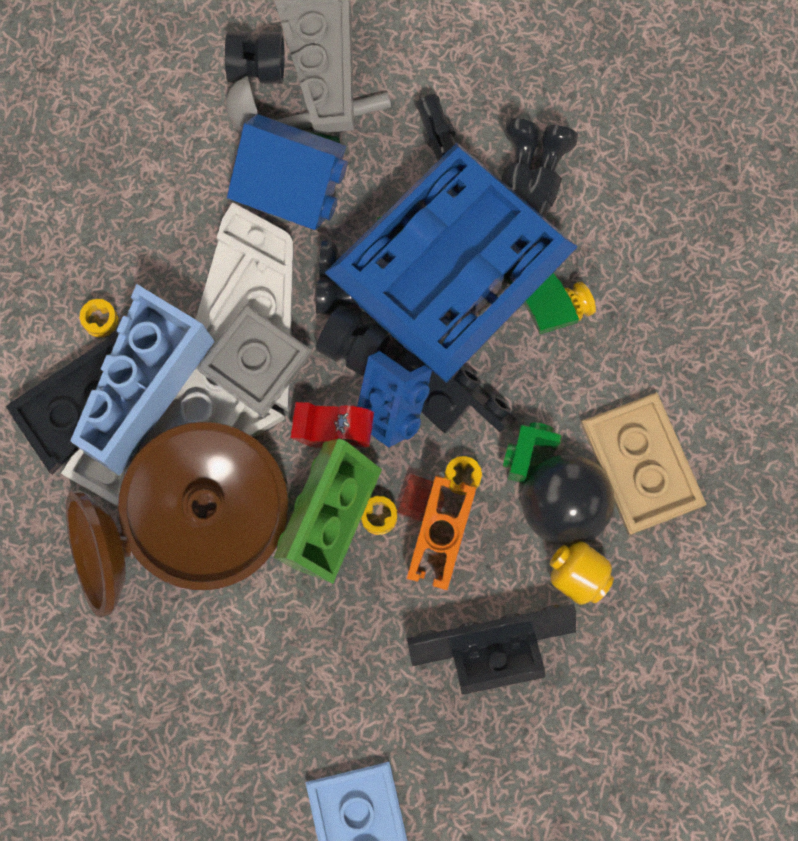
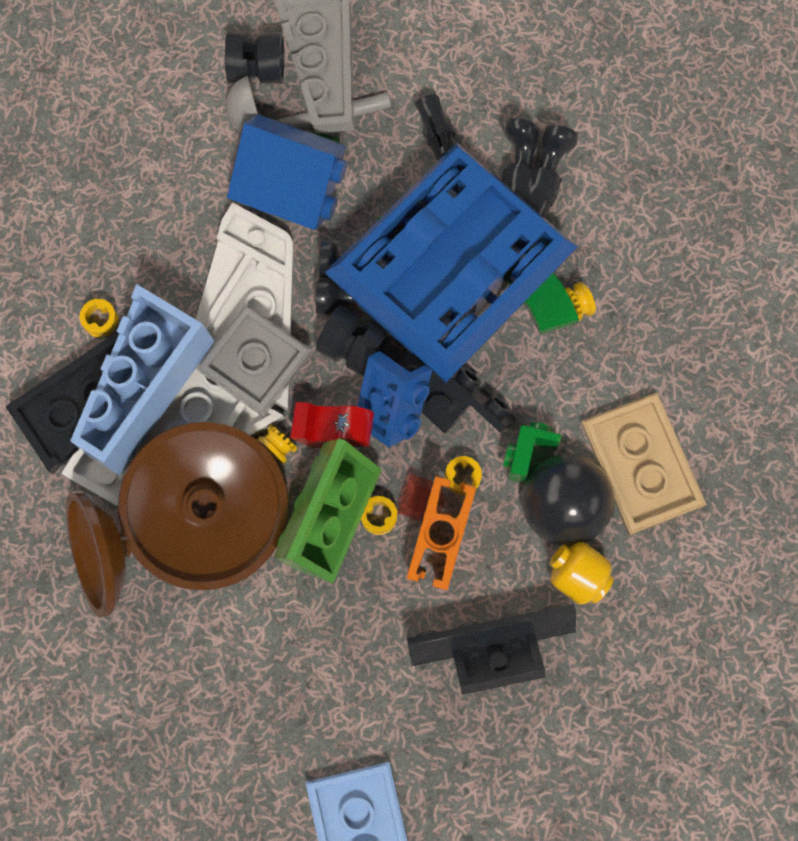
none -> yellow bush [257,425,297,464]

